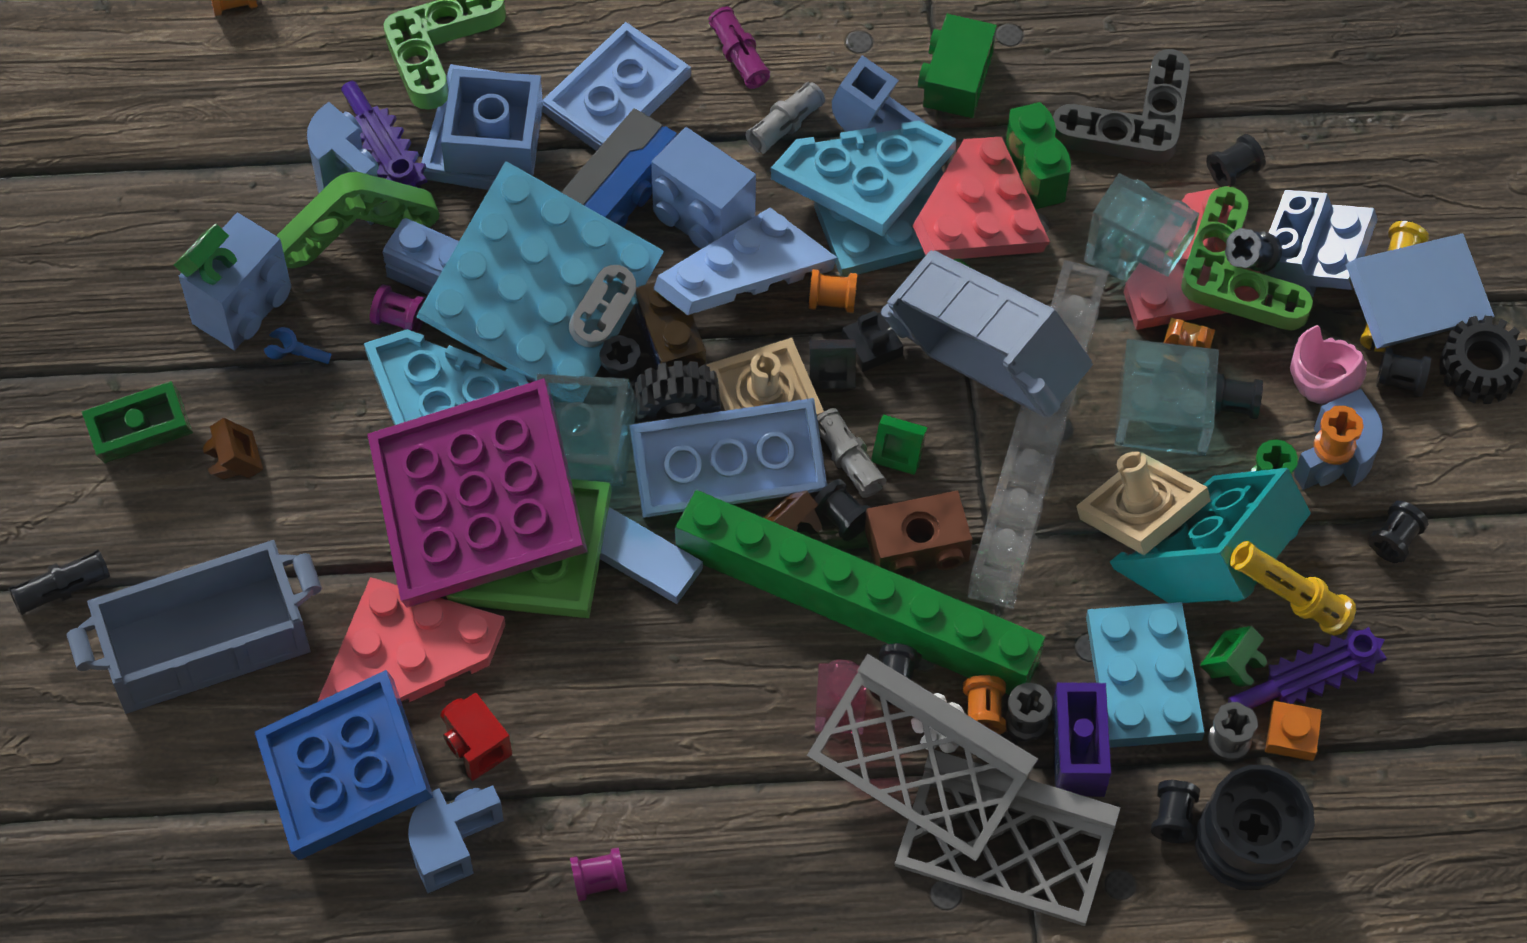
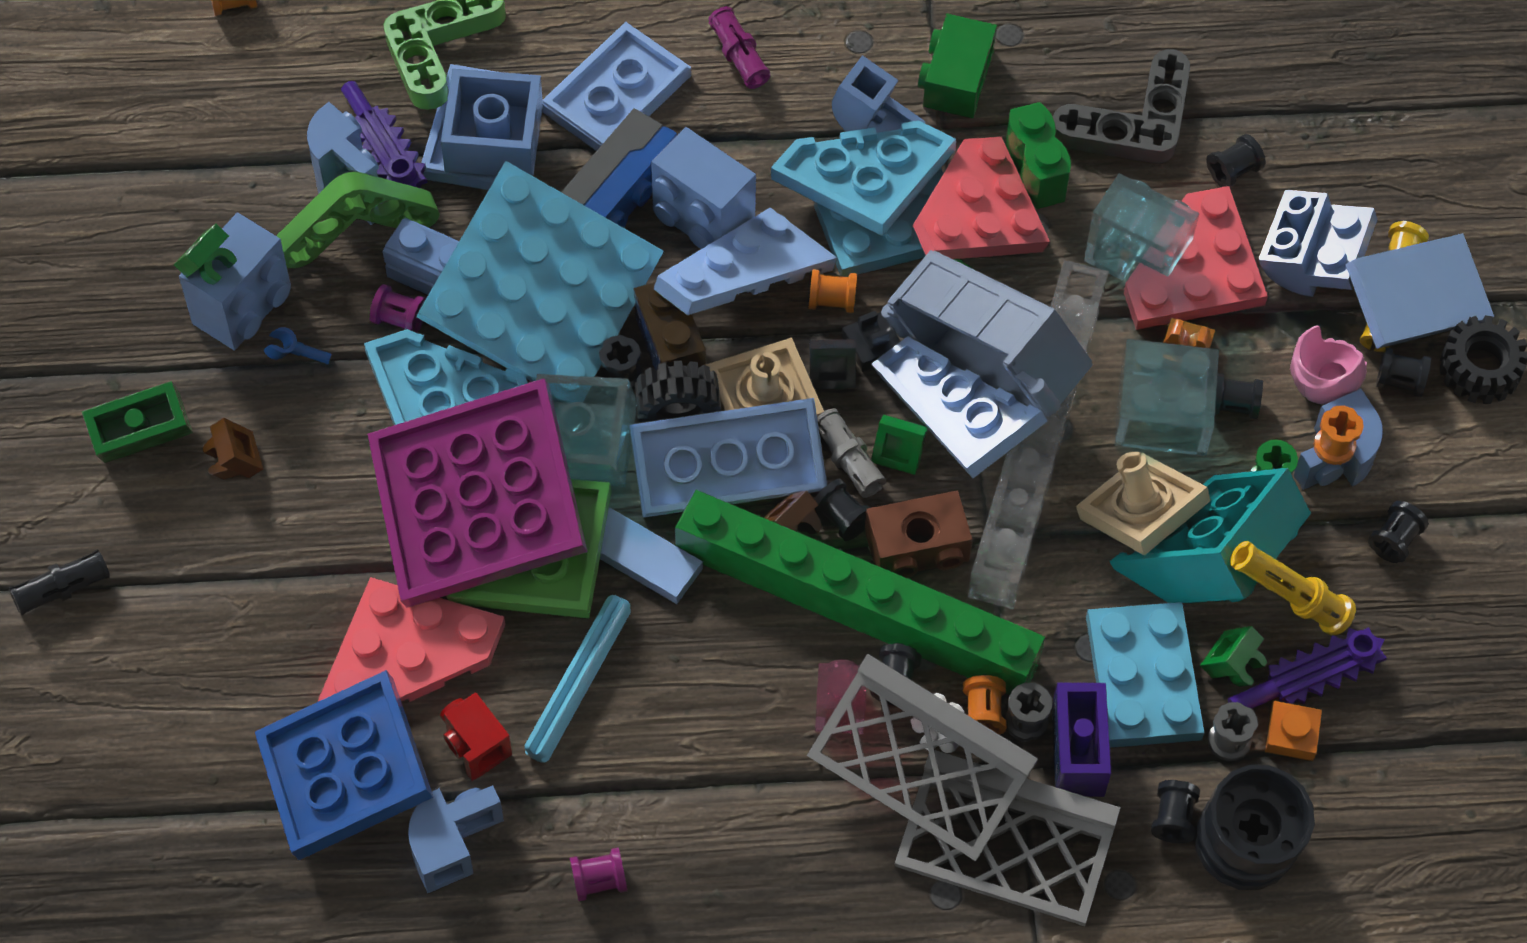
sand blue container [67,540,322,714] -> none
light grey beam [569,265,636,347] -> none
light grey pin [746,82,825,154] -> none
bright green beam [1181,186,1313,330] -> none
black bush [1225,228,1282,272] -> none
none -> medium azure axle [525,595,631,763]
none -> light blue wing [872,336,1048,478]

